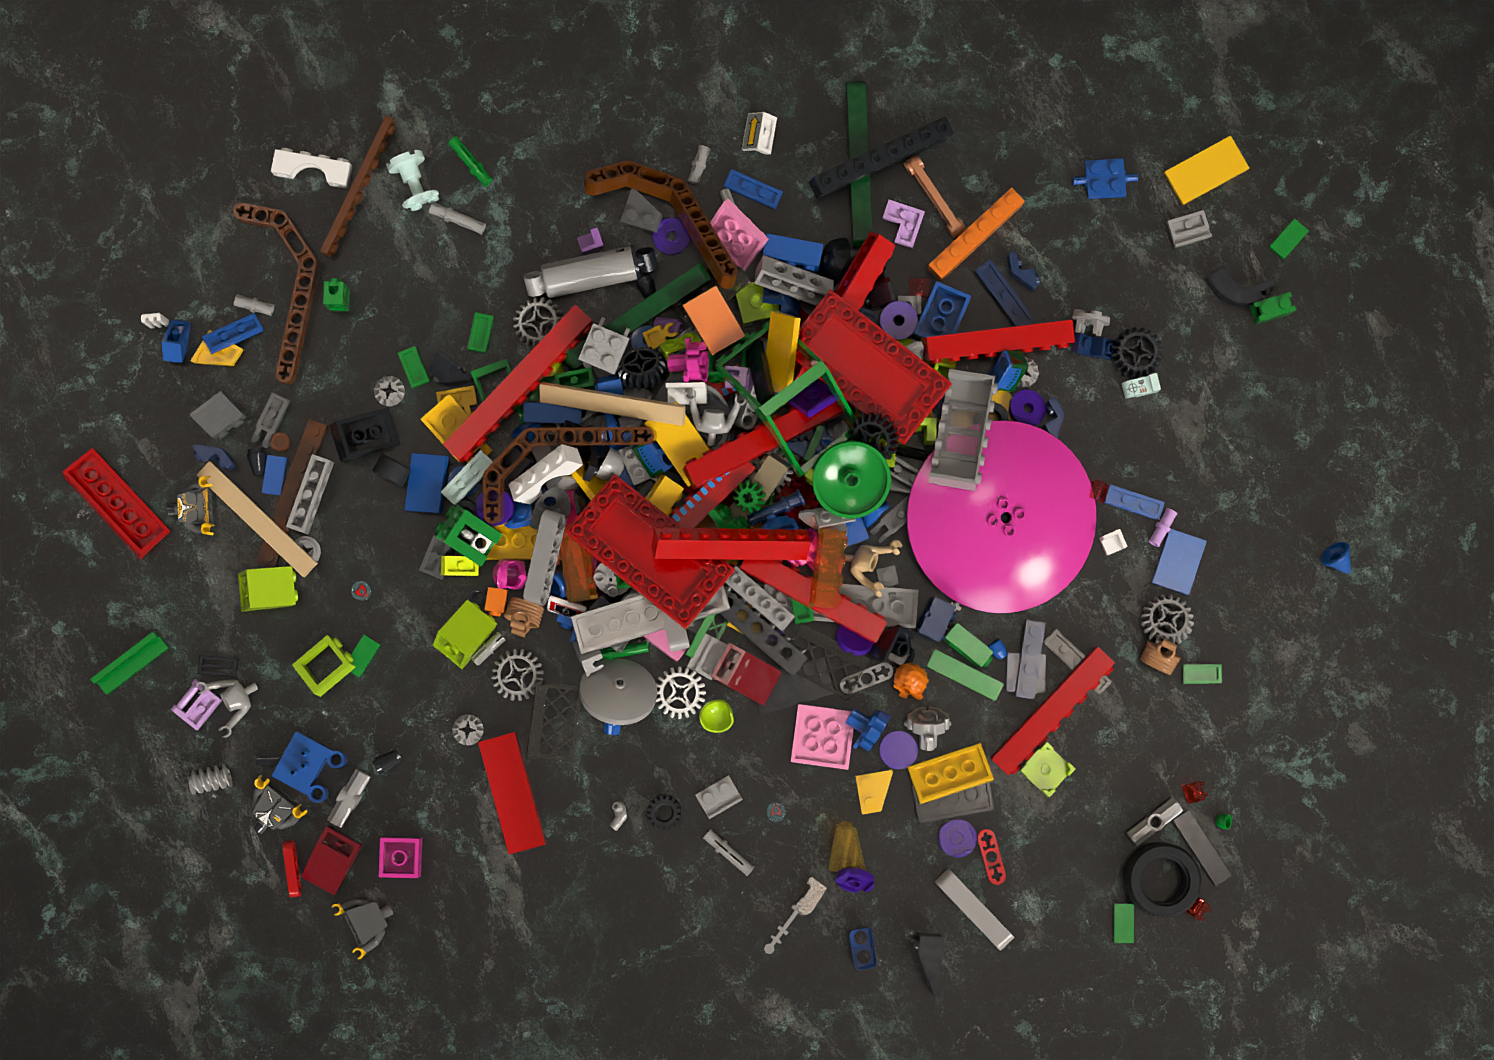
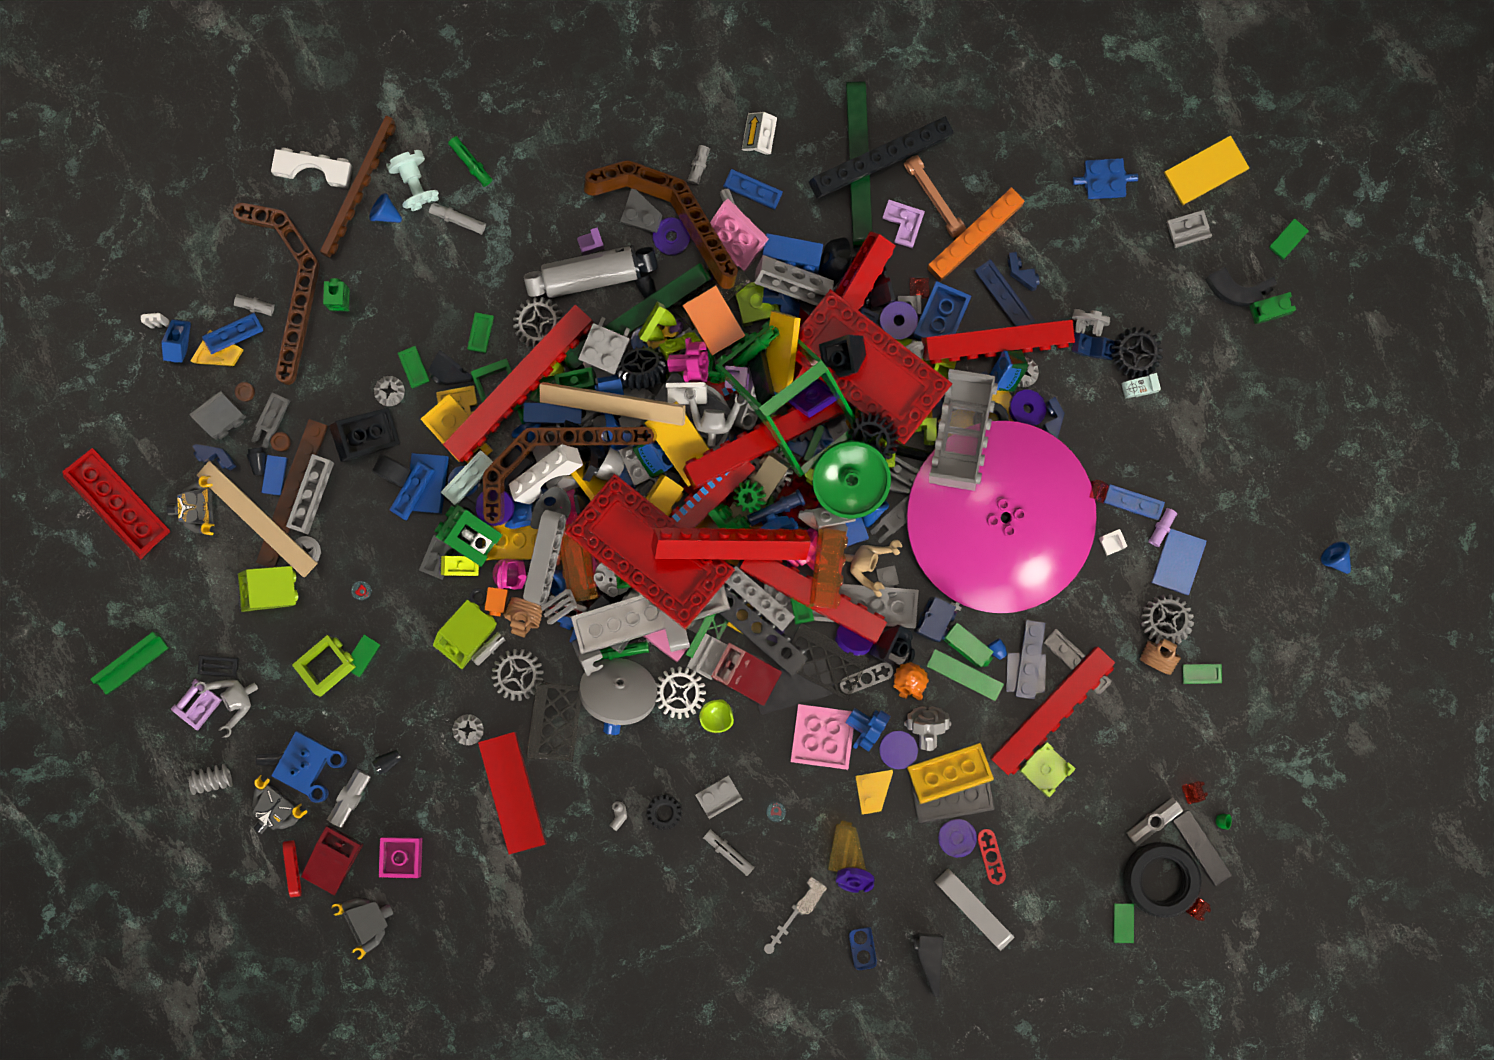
none -> reddish brown tile [235,382,255,402]
none -> blue hat [369,193,402,223]
none -> blue tile [390,461,435,520]
none -> light grey tile [541,589,577,624]
none -> lime tile [638,302,677,342]
none -> green pin [733,325,780,367]
none -> black slope [819,334,866,377]

